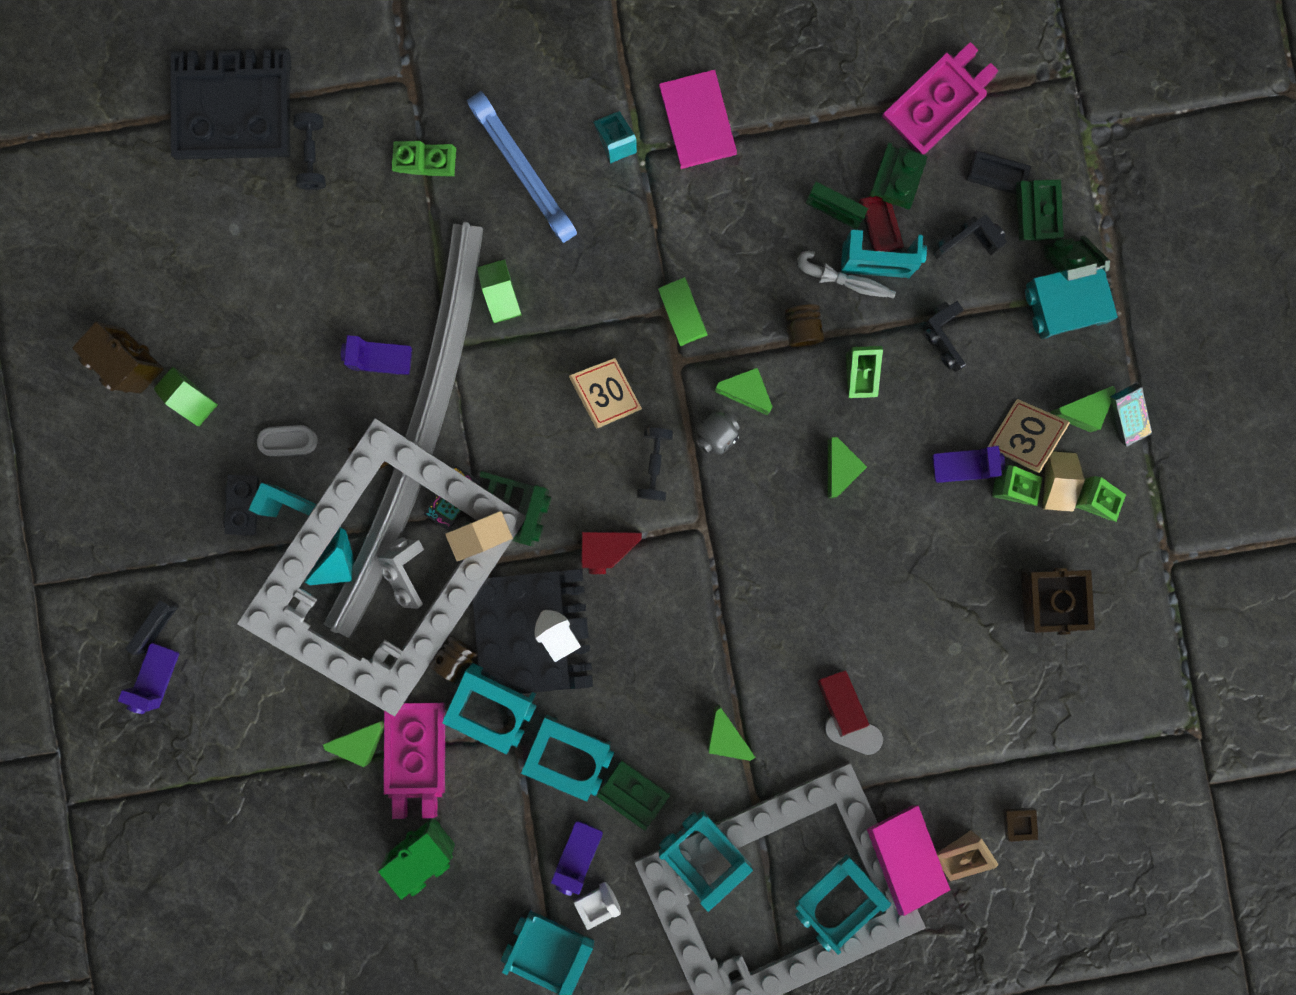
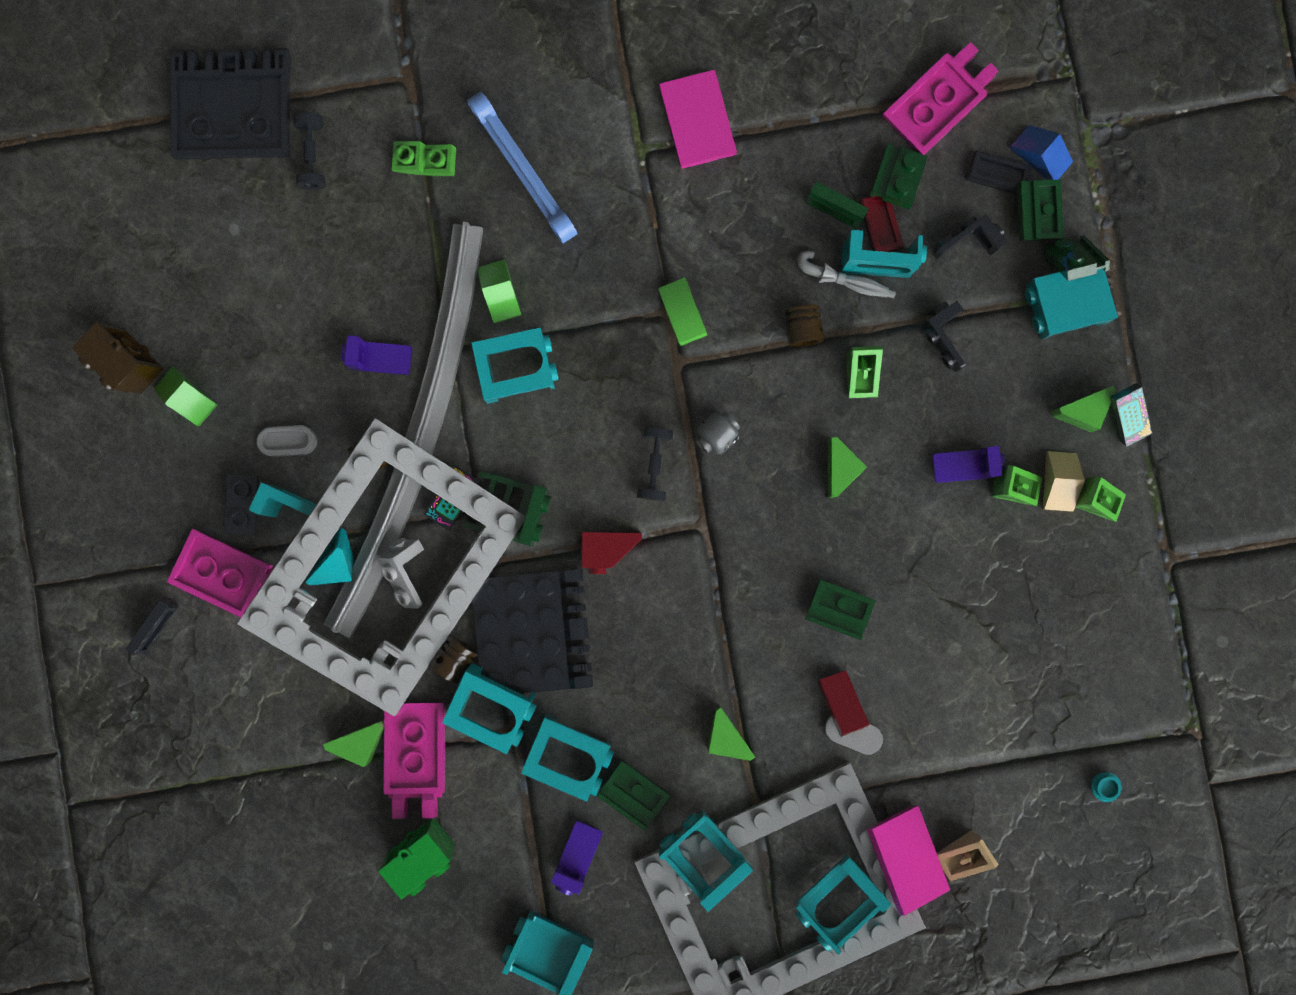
dark purple bracket [118,643,179,714] -> none
tan slope [445,511,513,561] -> none
white tile [535,610,581,662] -> none
tan piece [569,358,642,429] -> none
white tile [574,882,621,930] -> none
teal slope [593,111,637,163] -> none
bright green slope [715,368,772,415] -> none
tan piece [988,399,1070,473] -> none
dark brown plate [1003,808,1038,842] -> none
dark brown brick [1021,568,1095,635] -> none
none -> dark pink tile [167,529,273,618]
none -> teal panel [472,328,559,404]
none -> dark green plate [805,579,876,640]
none -> blue slope [1009,125,1073,180]
none -> teal plate [1091,772,1122,802]

